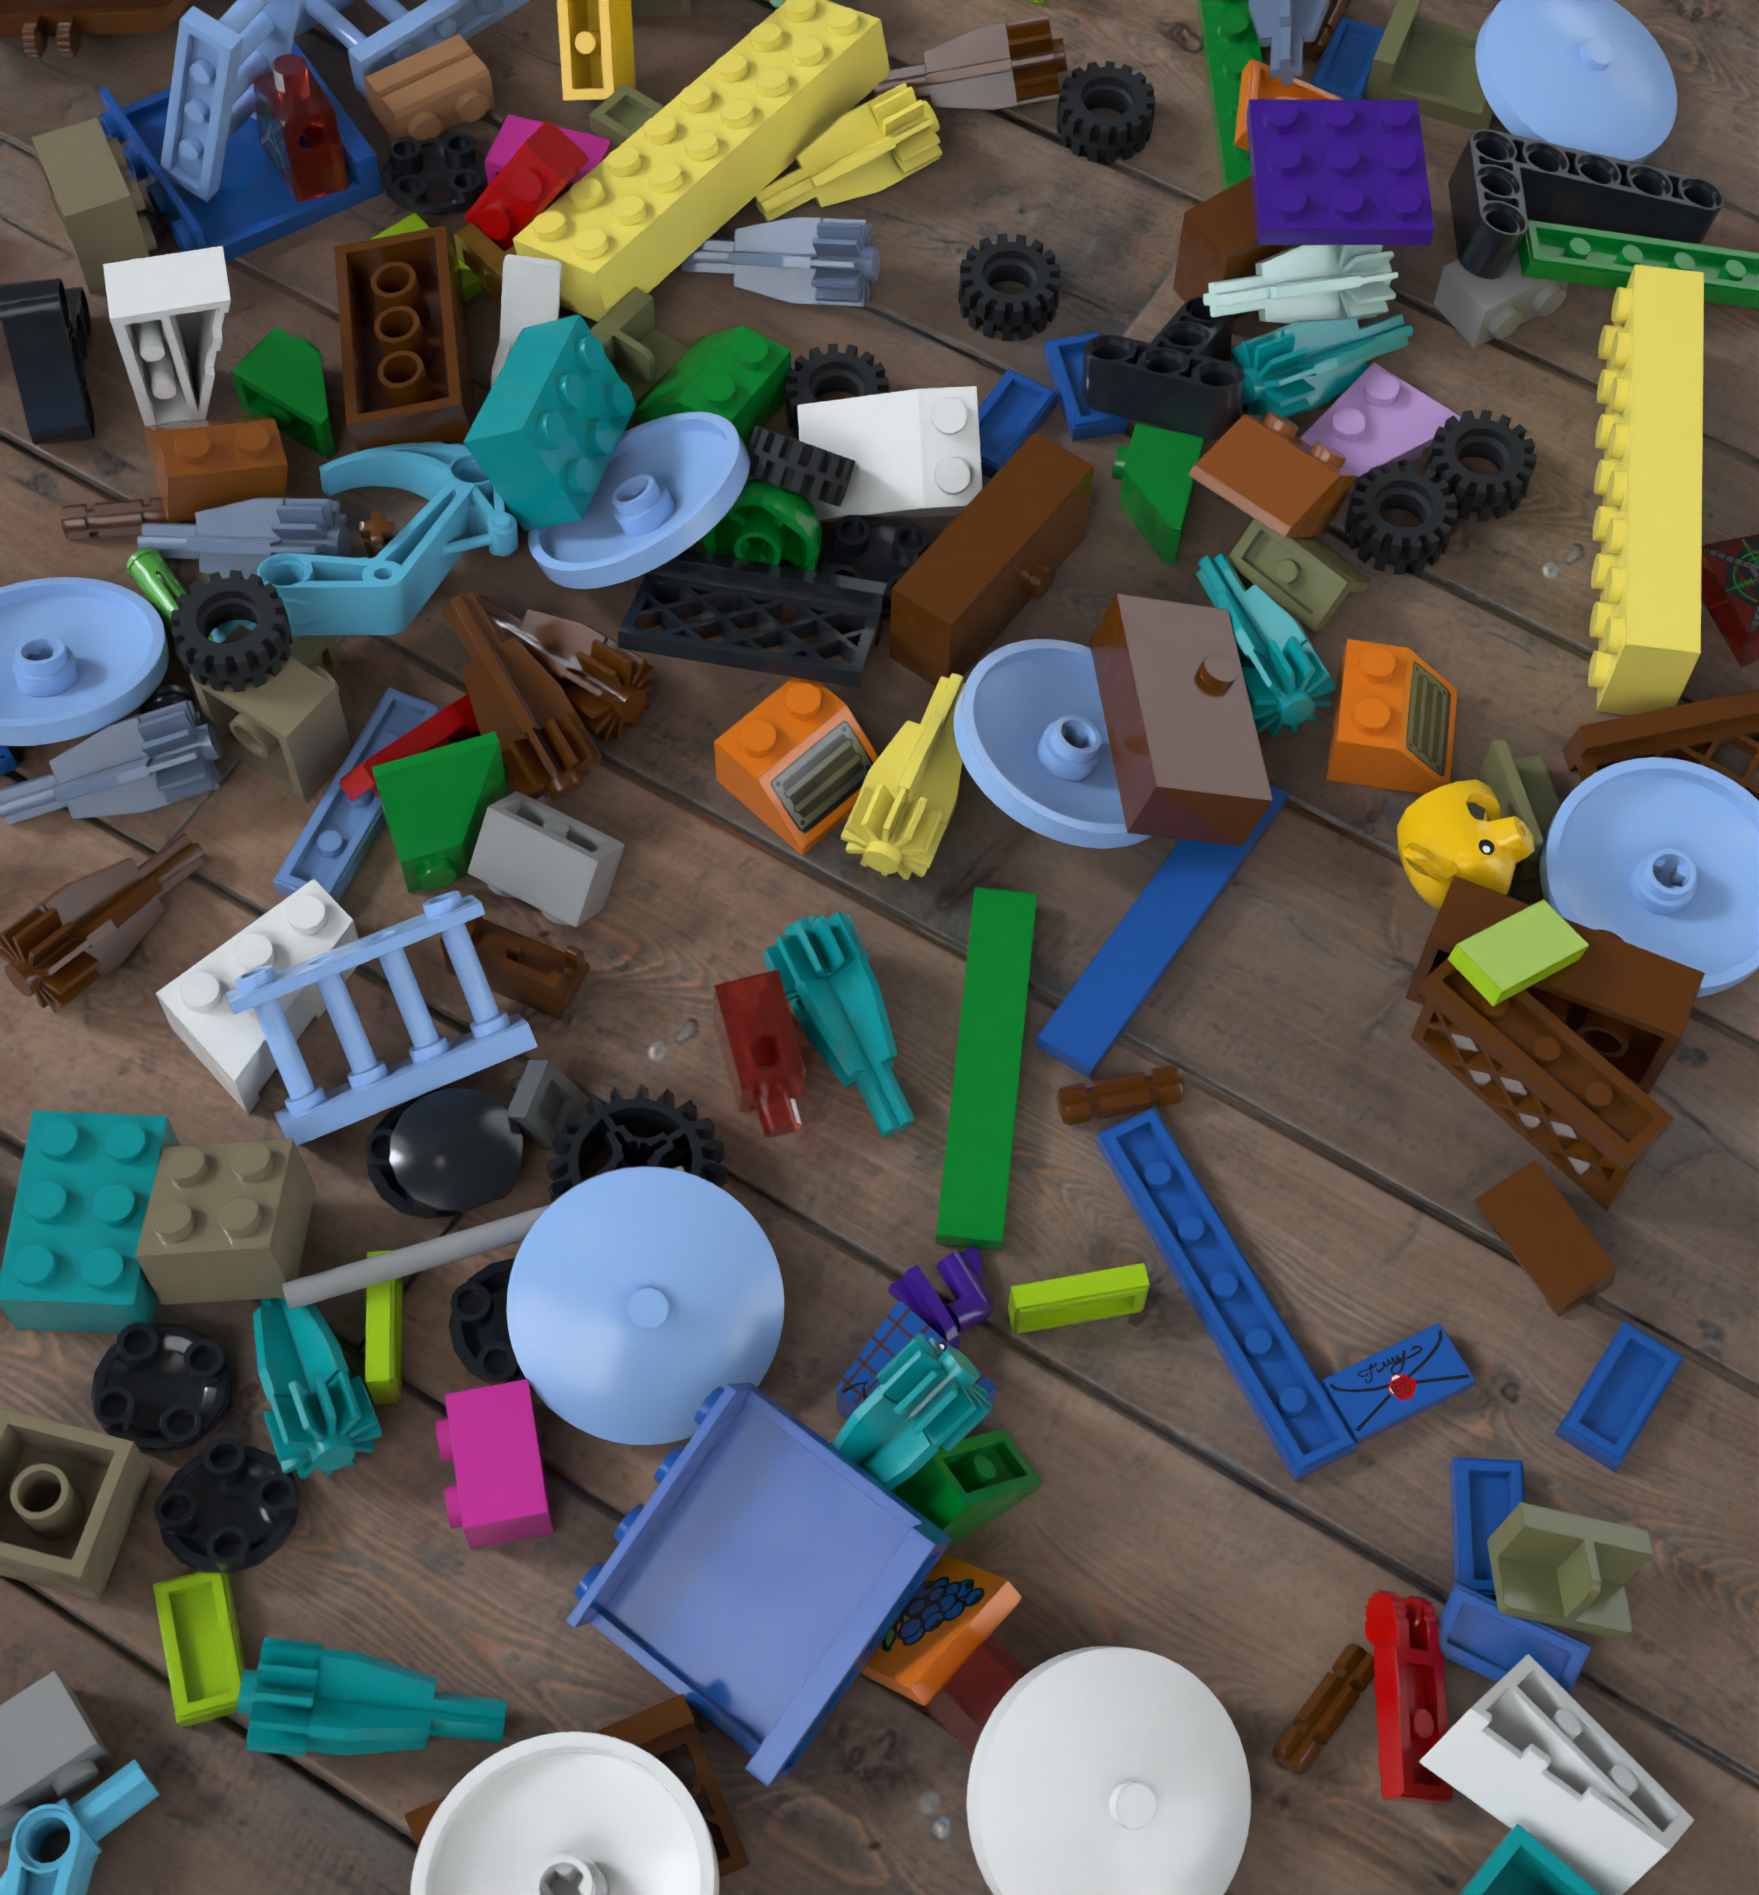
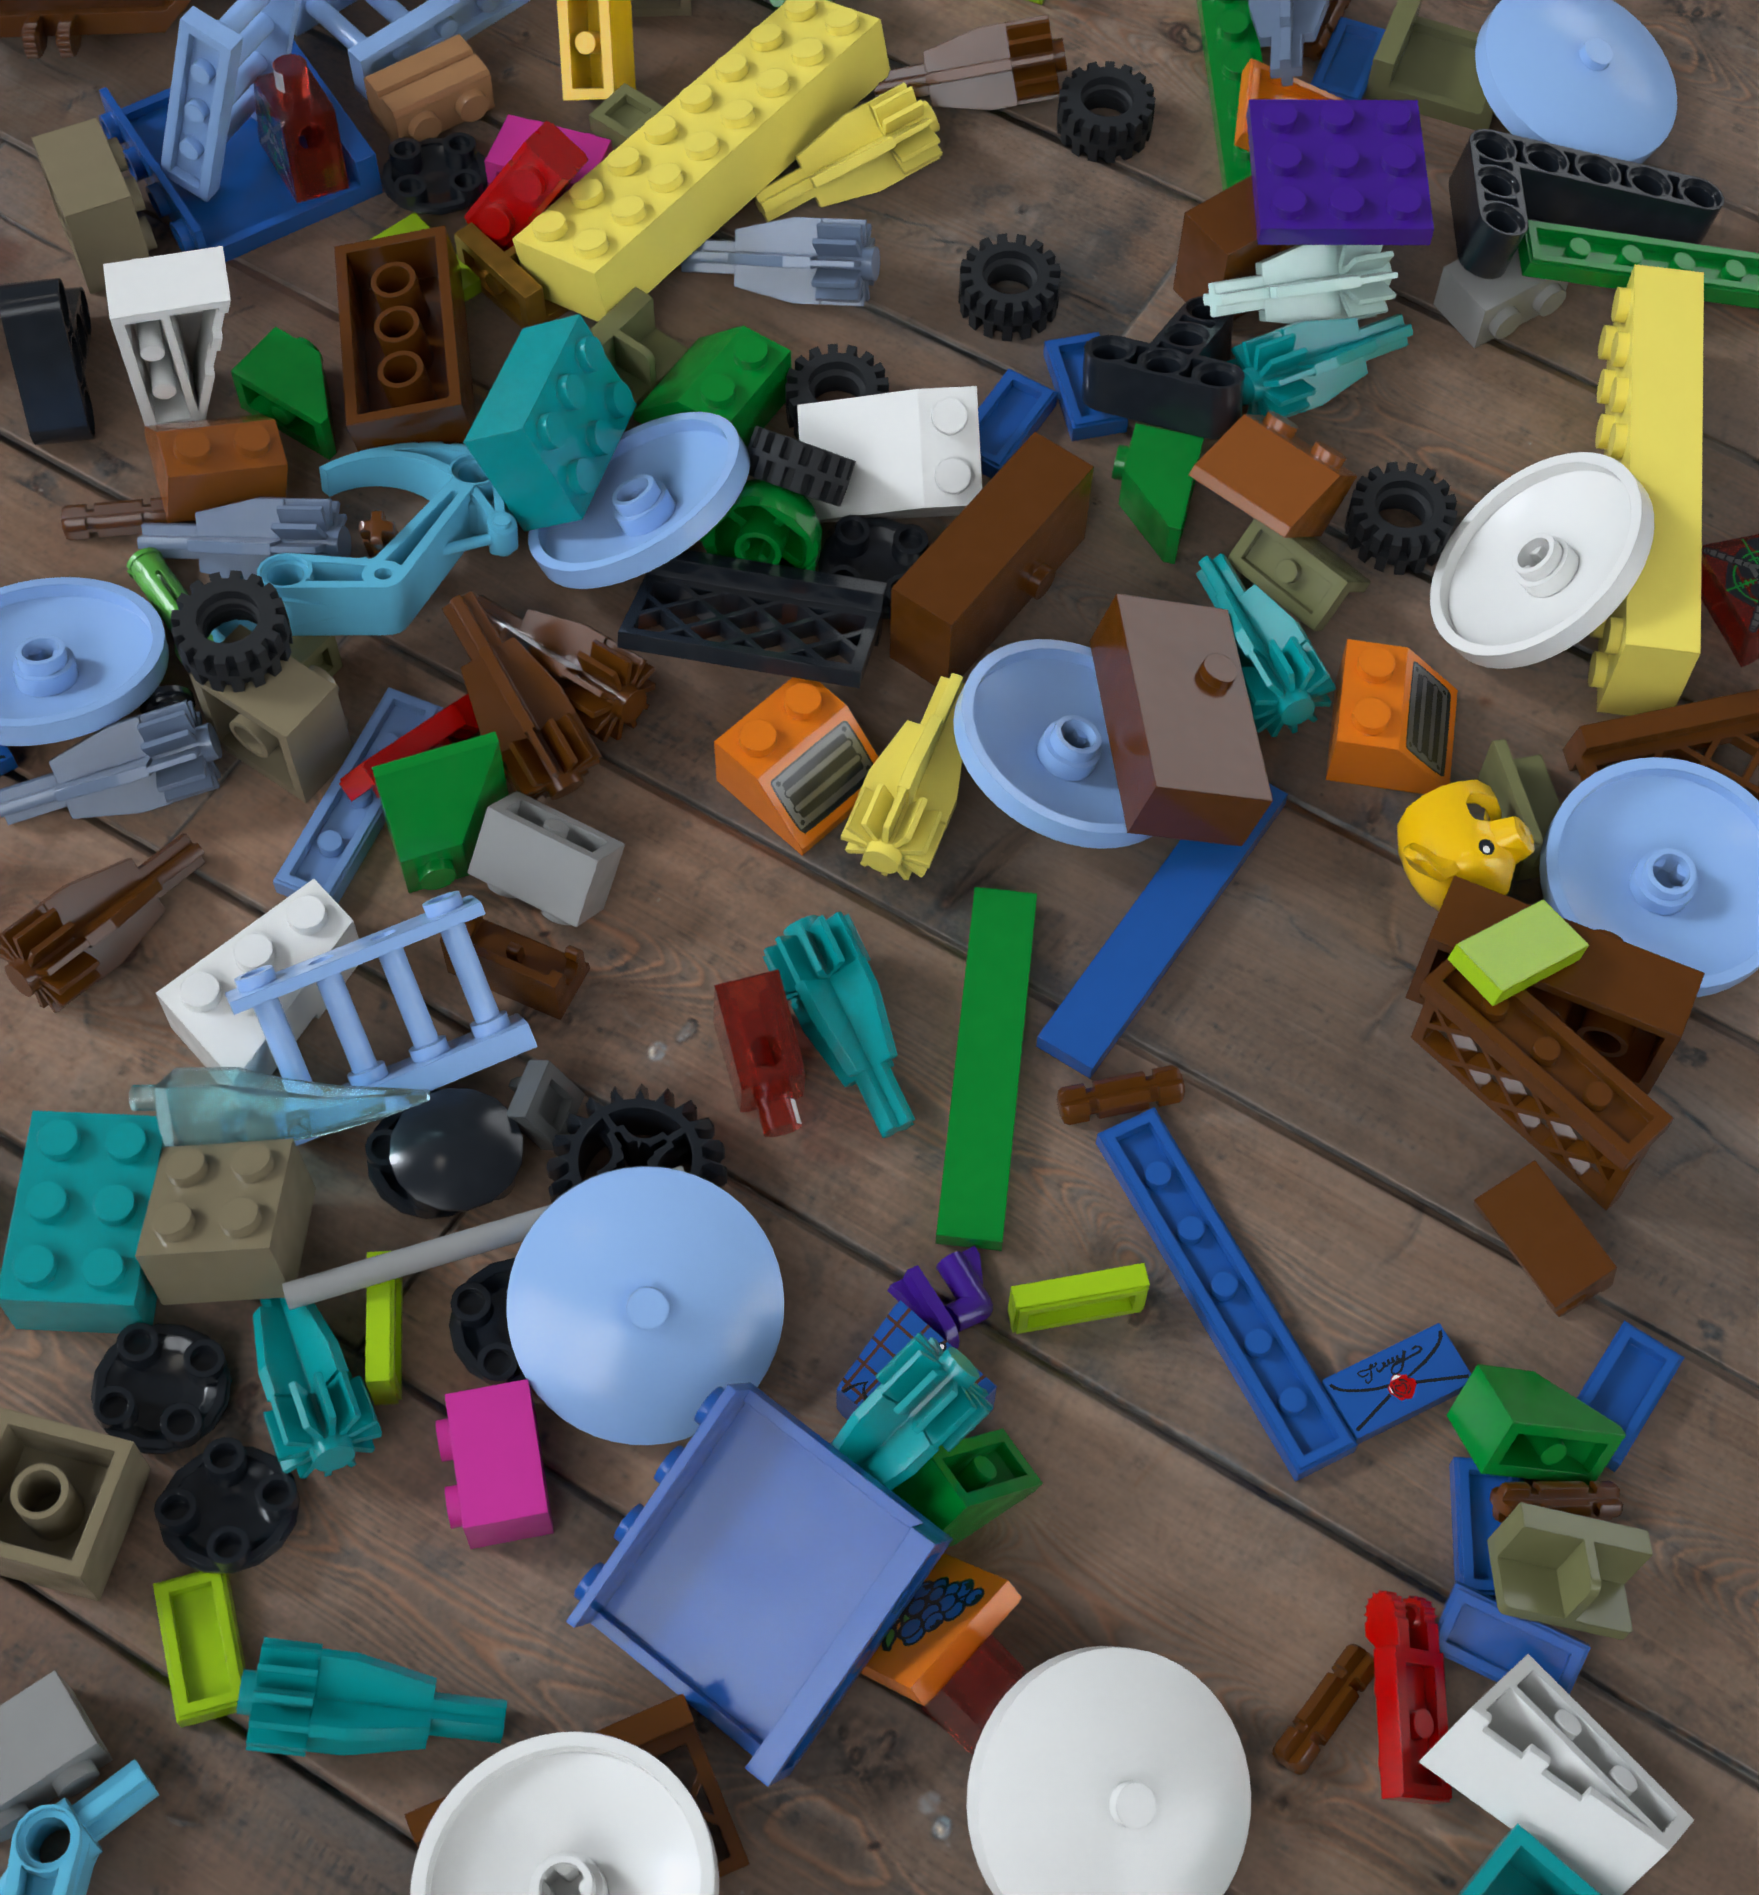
white bracket [491,254,562,388] -> none
lavender wing [1300,362,1461,494] -> none
black tyre [1424,410,1537,522] -> none
none -> clear light blue piece [129,1067,430,1147]
none -> white dish [1430,452,1655,669]
none -> green slope [1446,1364,1626,1485]
none -> reddish brown axle [1489,1481,1623,1523]

